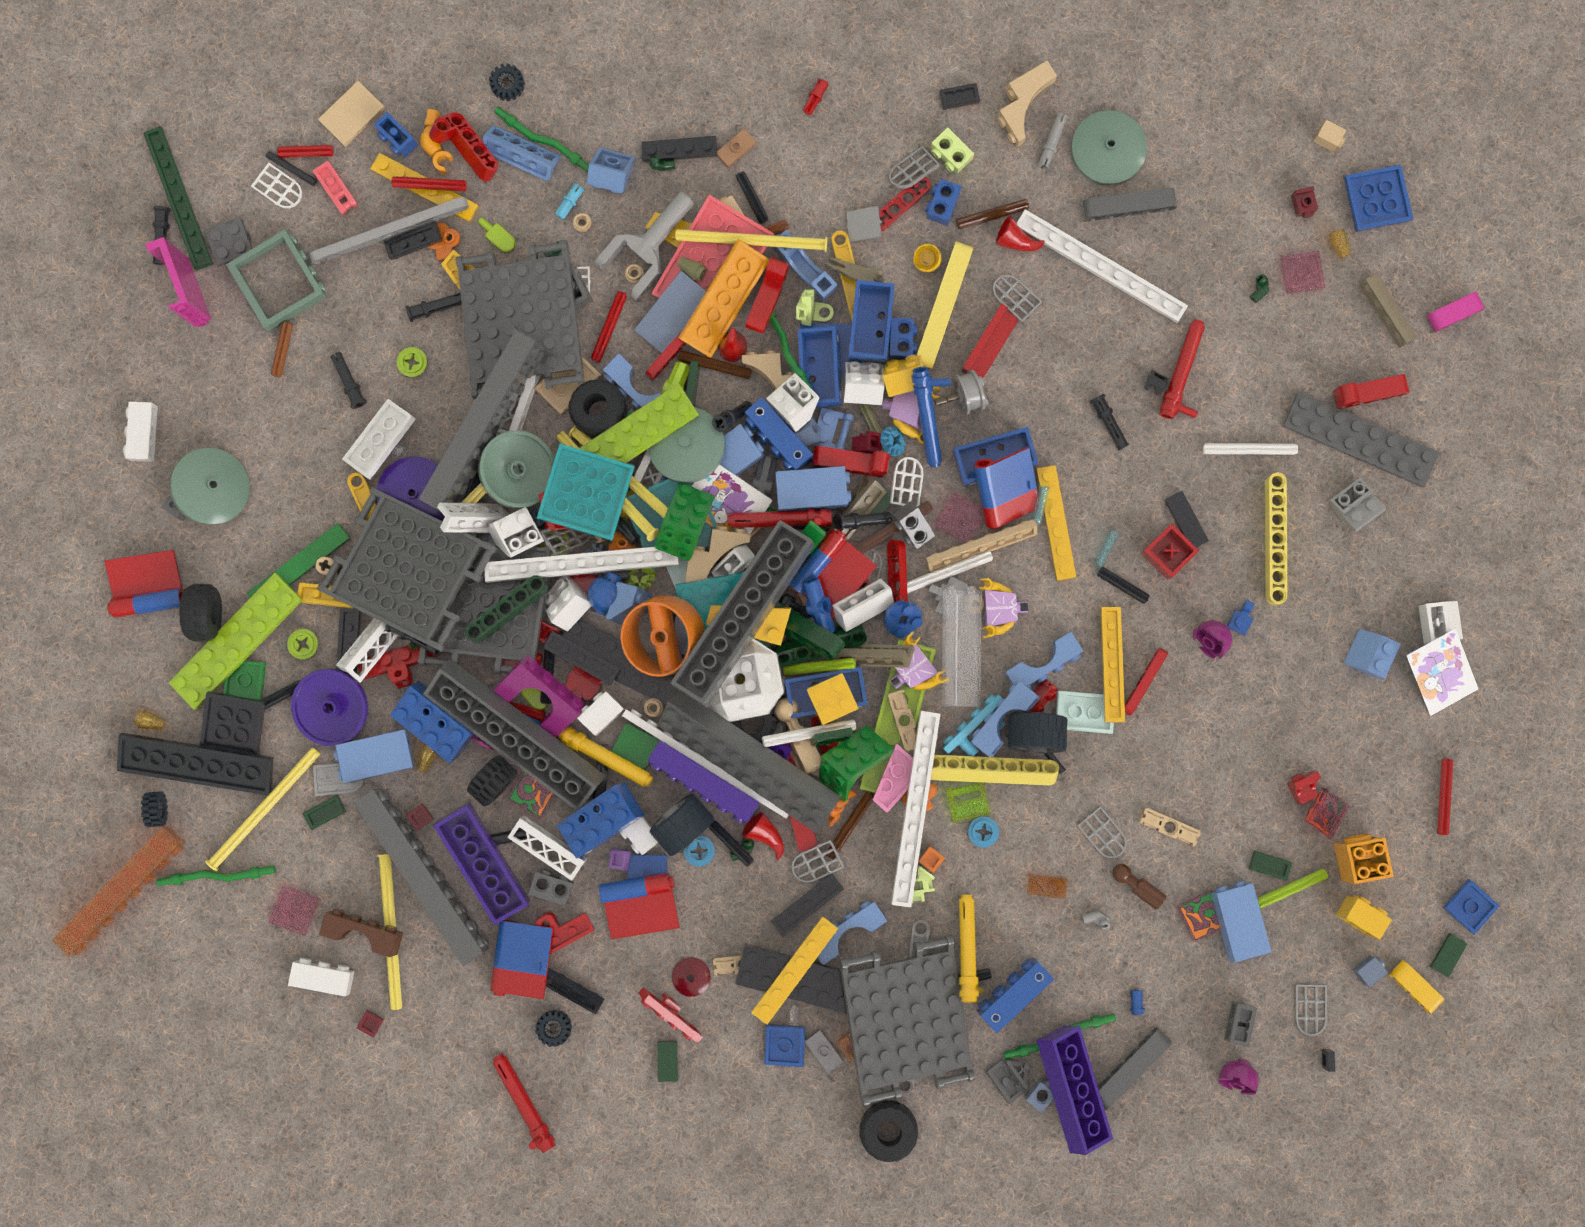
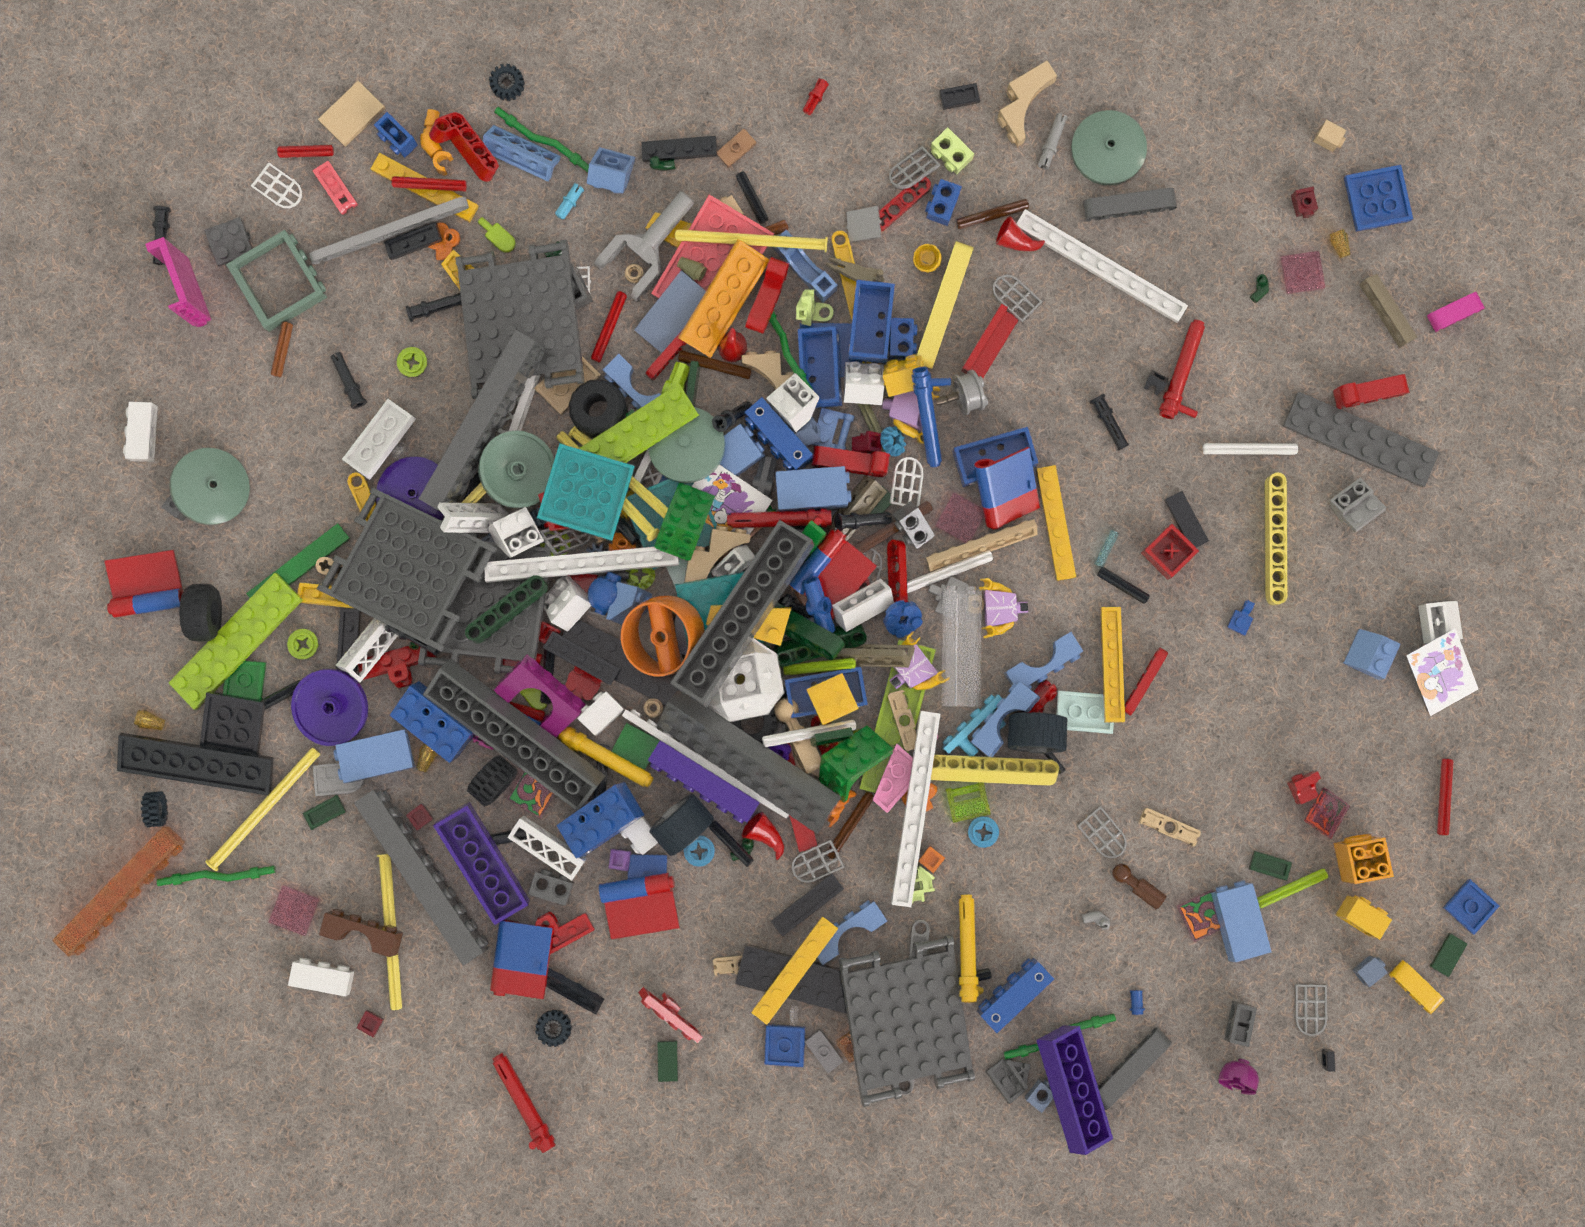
dark green tile [143,126,213,271] -> none
black bar [266,151,318,186] -> none
tan plate [573,213,592,232] -> none
dark red dish [672,957,711,997] -> none
black tyre [859,1100,918,1162] -> none
clear orange slope [1027,874,1068,899] -> none
clear light blue piece [1032,486,1049,525] -> none
magenta cylinder [1193,620,1233,659] -> none

